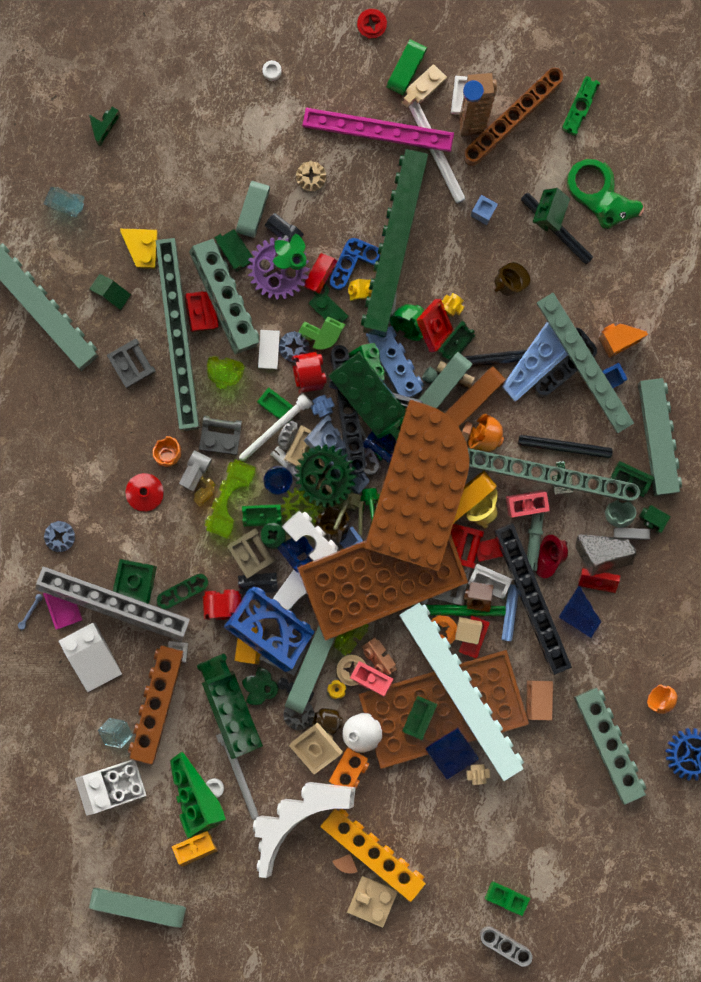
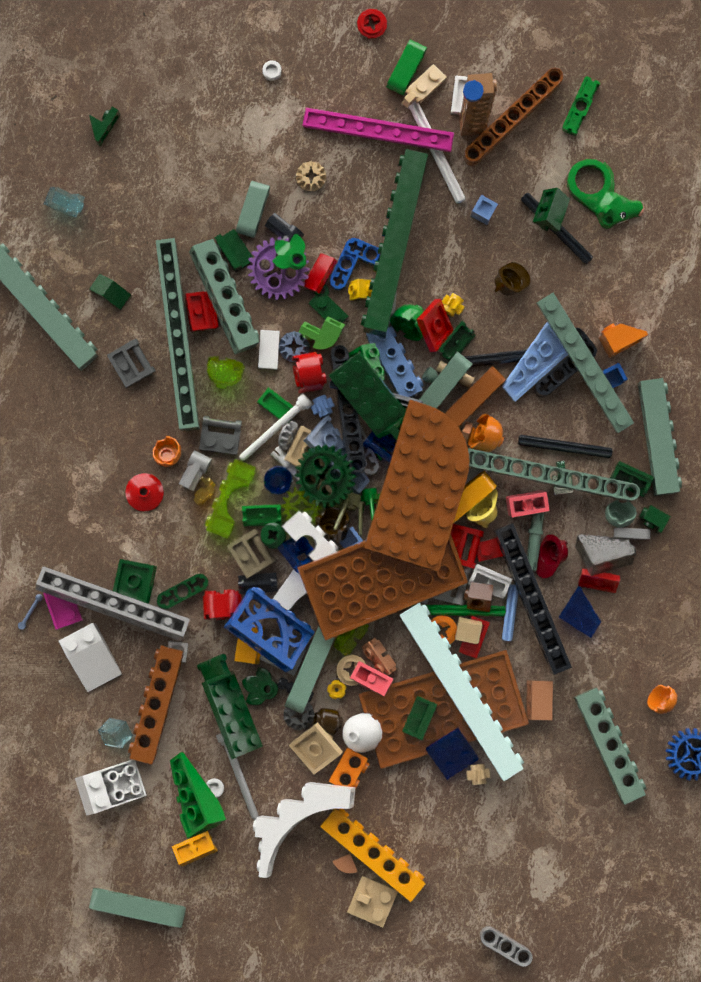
sand blue gear [44,521,75,552] -> none
yellow wing [120,228,158,269] -> none
green slope [484,881,530,916] -> none

